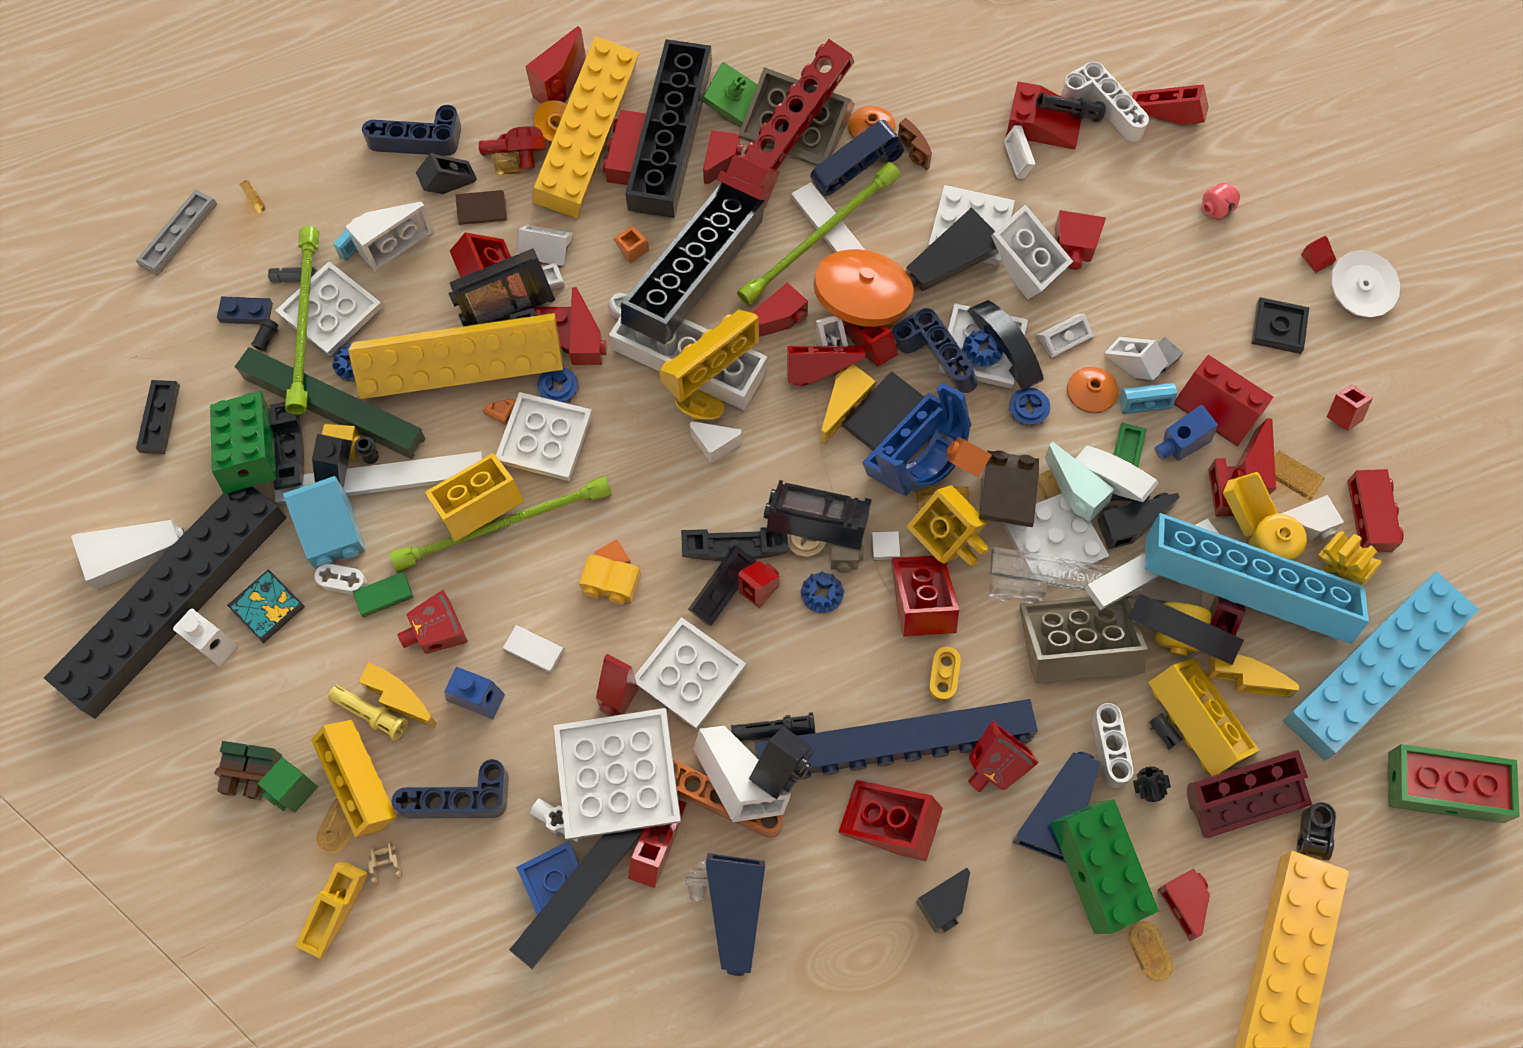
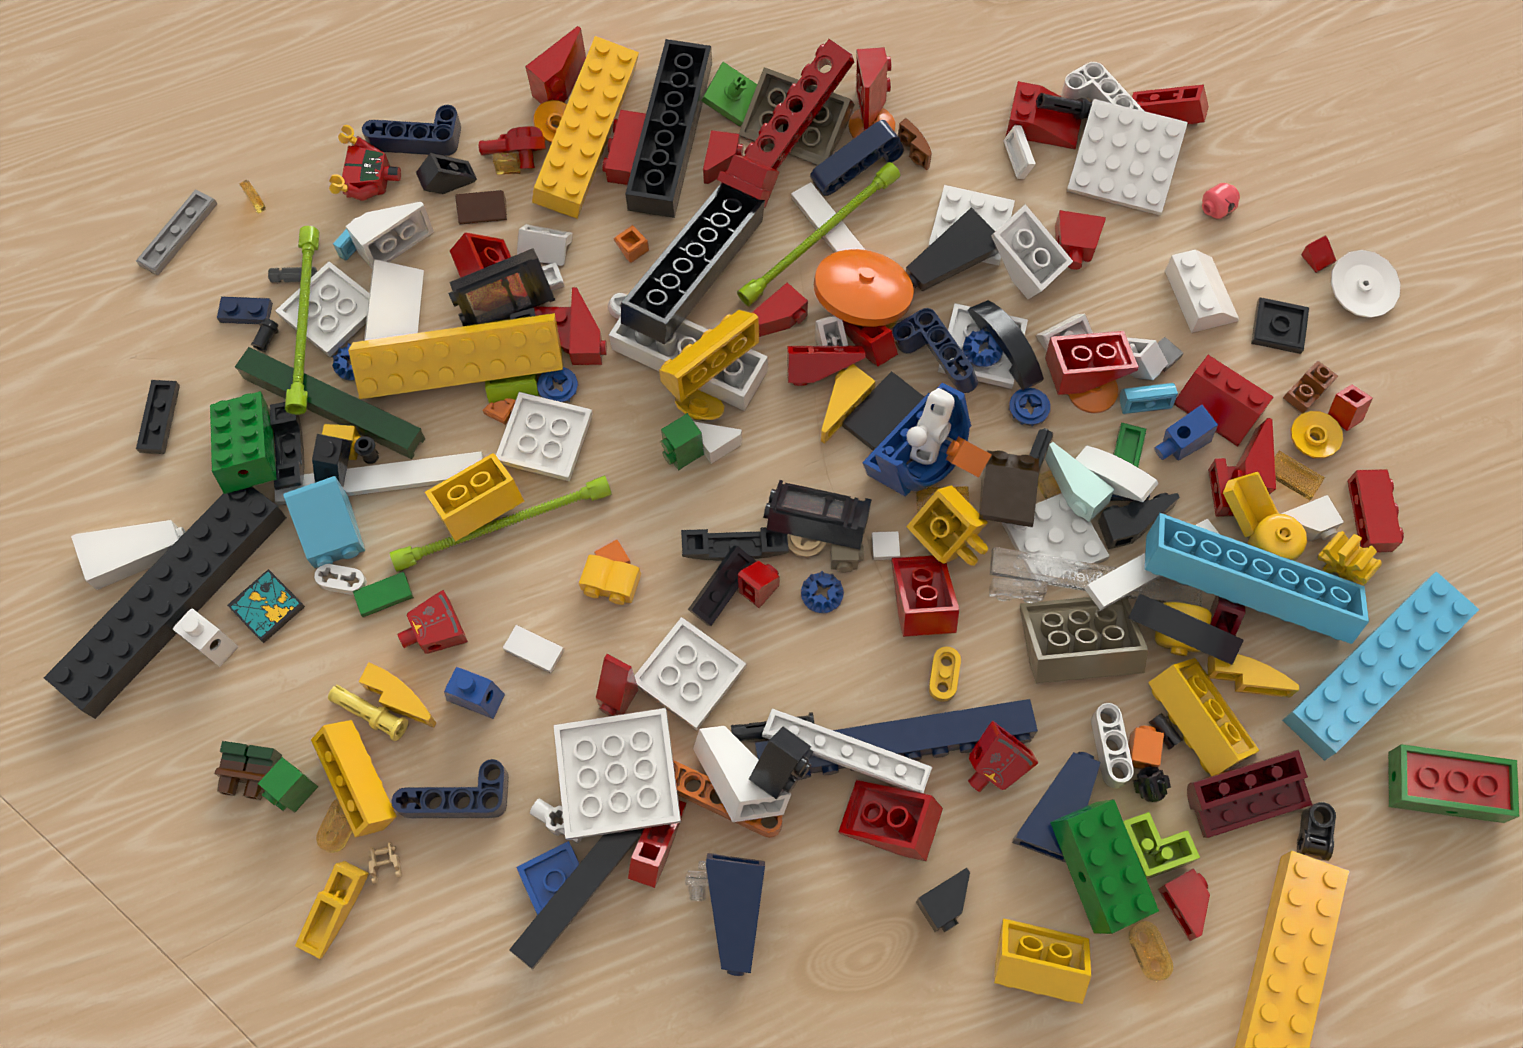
none -> red torso [329,125,401,201]
none -> white tile [364,259,424,341]
none -> lime slope [485,374,539,403]
none -> green brick [660,413,704,471]
none -> white tile [762,709,932,793]
none -> red slope [856,47,891,130]
none -> white piece [907,388,955,465]
none -> yellow slope [994,918,1091,1004]
none -> black axle [1030,428,1053,472]
none -> red slope [1045,331,1139,395]
none -> white plate [1067,99,1188,215]
none -> lime brick [1123,812,1200,879]
none -> orange brick [1128,726,1164,769]
none -> white slope [1165,250,1239,333]
none -> dark orange slope [1283,361,1338,413]
none -> yellow dish [1290,411,1343,458]

